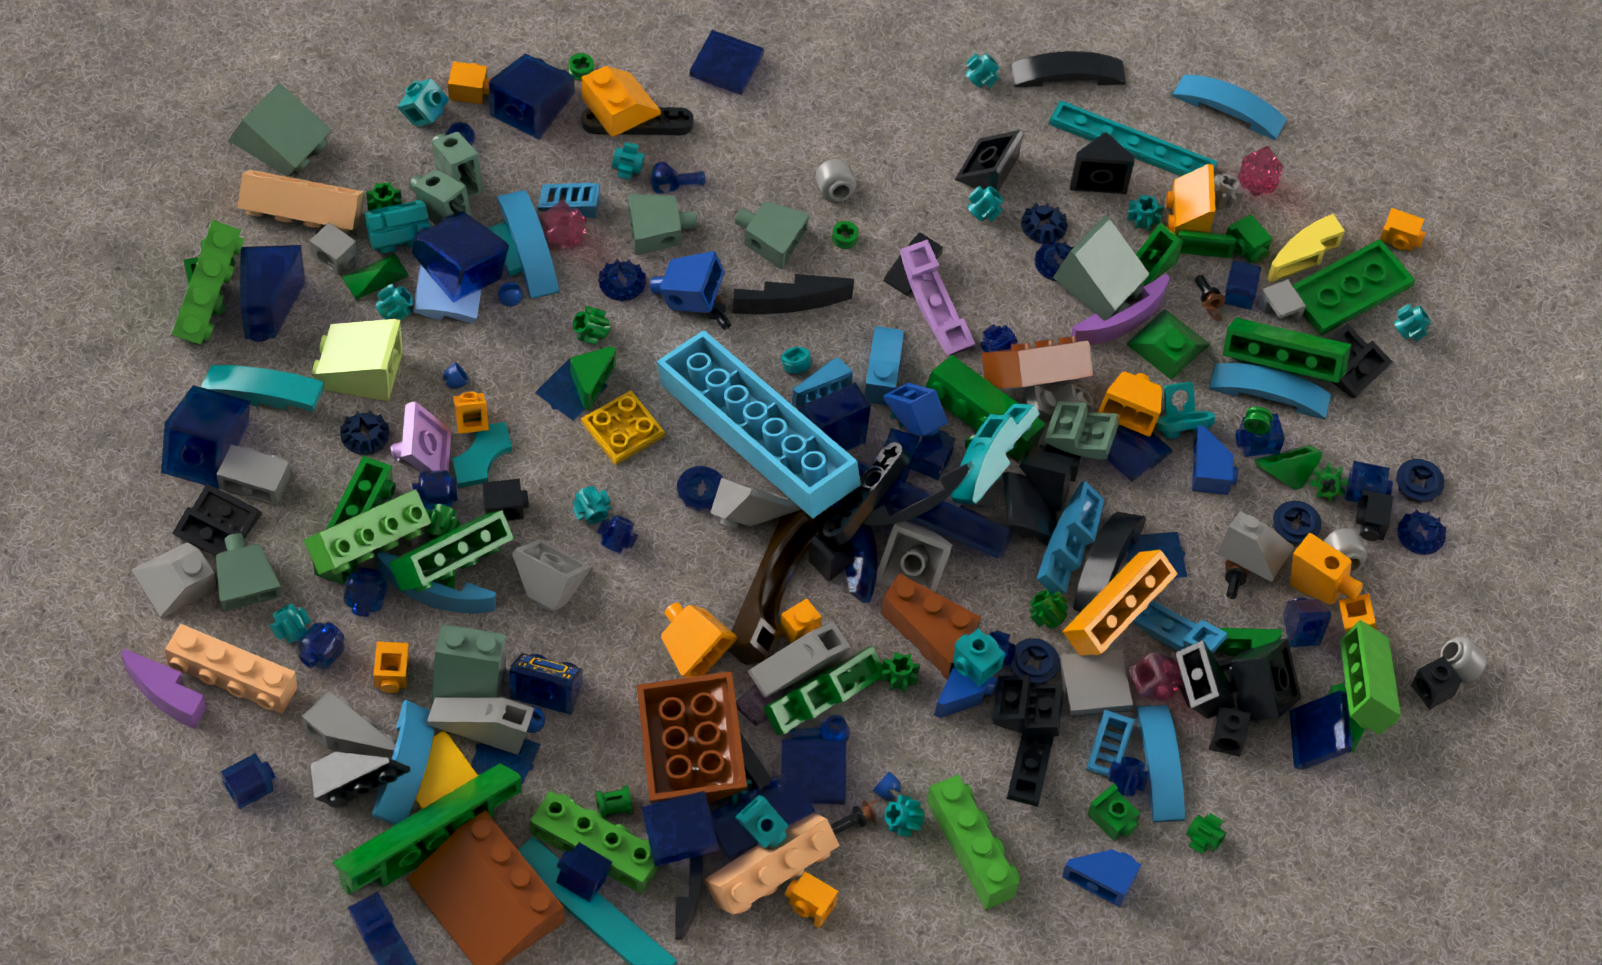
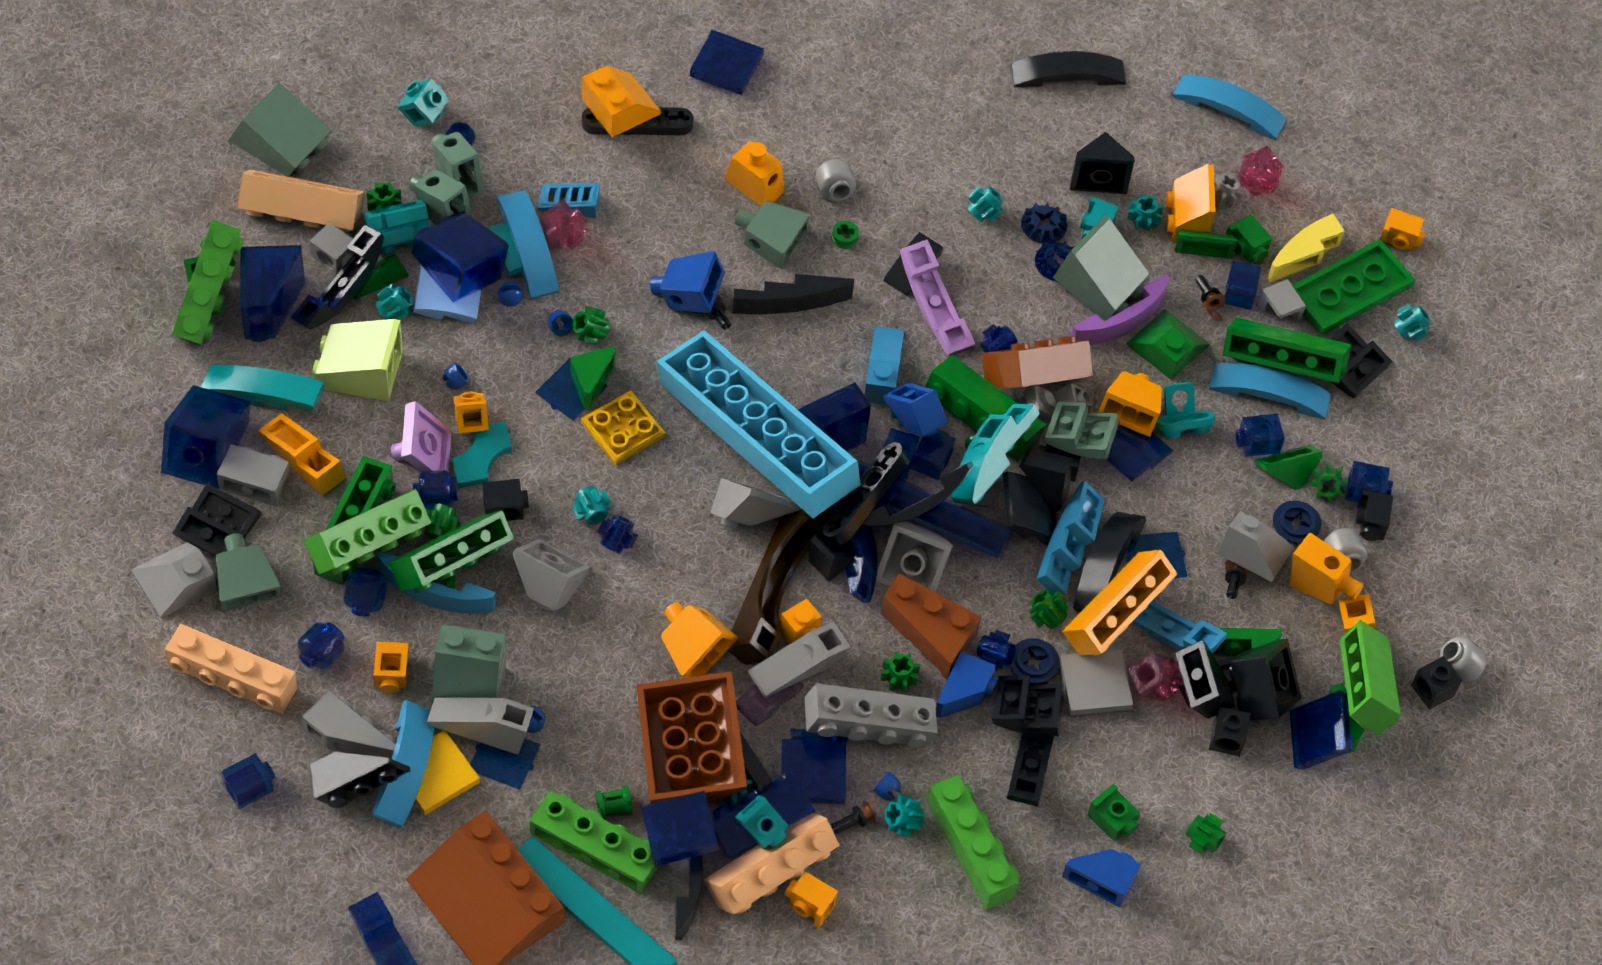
medium lavender slope [121,649,206,729] -> none
teal gear [269,604,312,643] -> none
green slope [332,763,521,895] -> none
dark blue gear [340,410,390,455] -> none
light orange brick [448,61,492,105] -> none
clear blue slope [489,53,575,140] -> none
clear blue slope [510,653,583,715] -> none
clear blue brick [556,842,613,903] -> none
green bush [568,53,594,80] -> none
clear blue gear [598,259,646,301] -> none
teal gear [612,142,645,180] -> none
sand green torso [628,194,697,255] -> none
clear blue bar [651,162,705,194] -> none
clear blue gear [677,466,723,511] -> none
green slope [763,646,884,736] -> none
teal tile [781,347,812,374] -> none
dark azure slope [792,357,853,408] -> none
teal brick [952,628,1005,687] -> none
black slope [955,130,1023,191] -> none
teal gear [965,53,1000,88] -> none
teal tile [1049,100,1218,177] -> none
dark azure slope [1086,710,1135,779] -> none
clear blue gear [1108,756,1149,796] -> none
green slope [1136,222,1183,286] -> none
dark azure slope [1136,705,1185,822] -> none
blue slope [1192,425,1238,495] -> none
green bush [1243,407,1273,435] -> none
clear blue slope [1283,598,1331,647] -> none
dark blue gear [1395,459,1445,504] -> none
clear blue gear [1397,509,1446,555] -> none
none -> light orange slope [258,413,347,495]
none -> black slope [291,225,384,330]
none -> blue hinge [548,309,573,336]
none -> light orange torso [725,142,785,206]
none -> light grey brick [804,683,938,748]
none -> teal brick [1080,197,1119,238]

